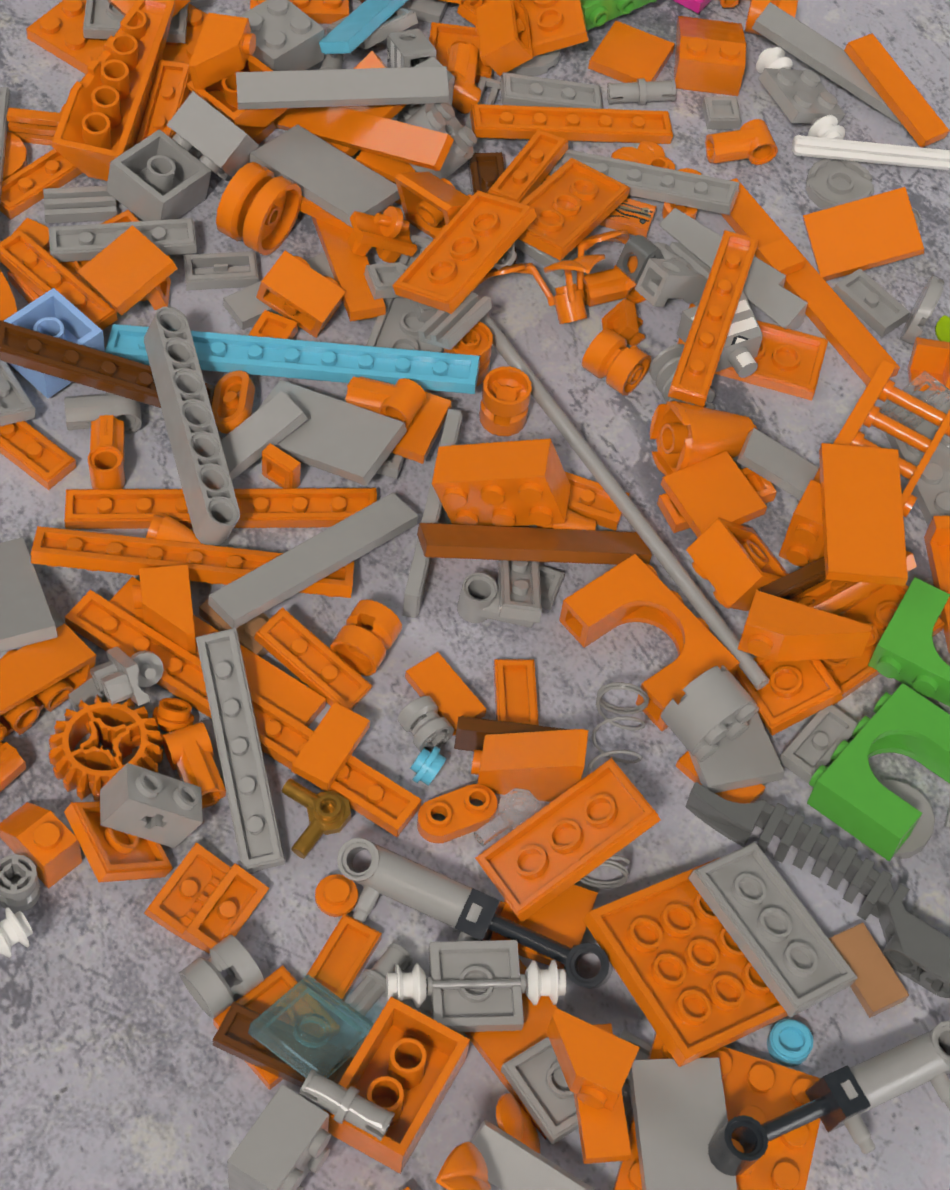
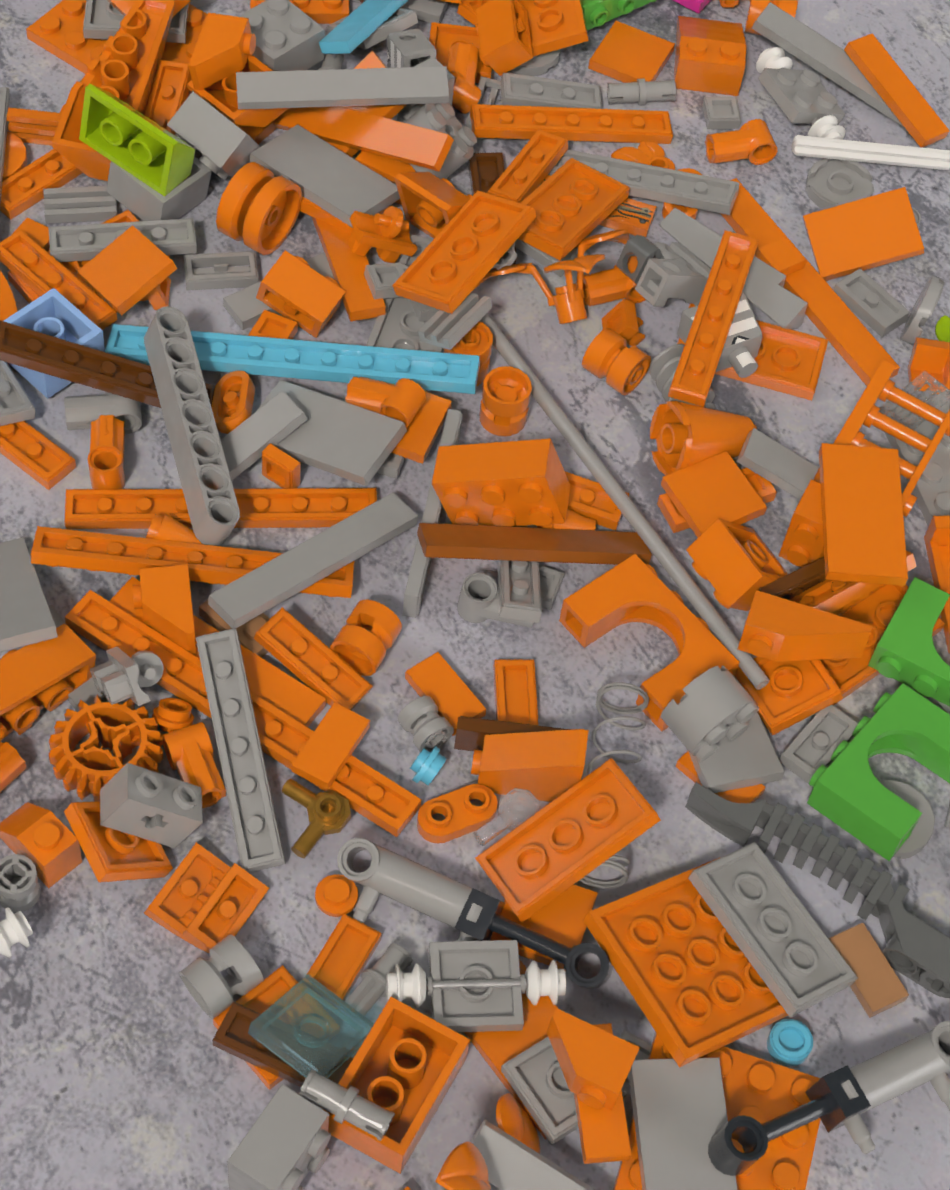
none -> lime slope [79,84,195,197]

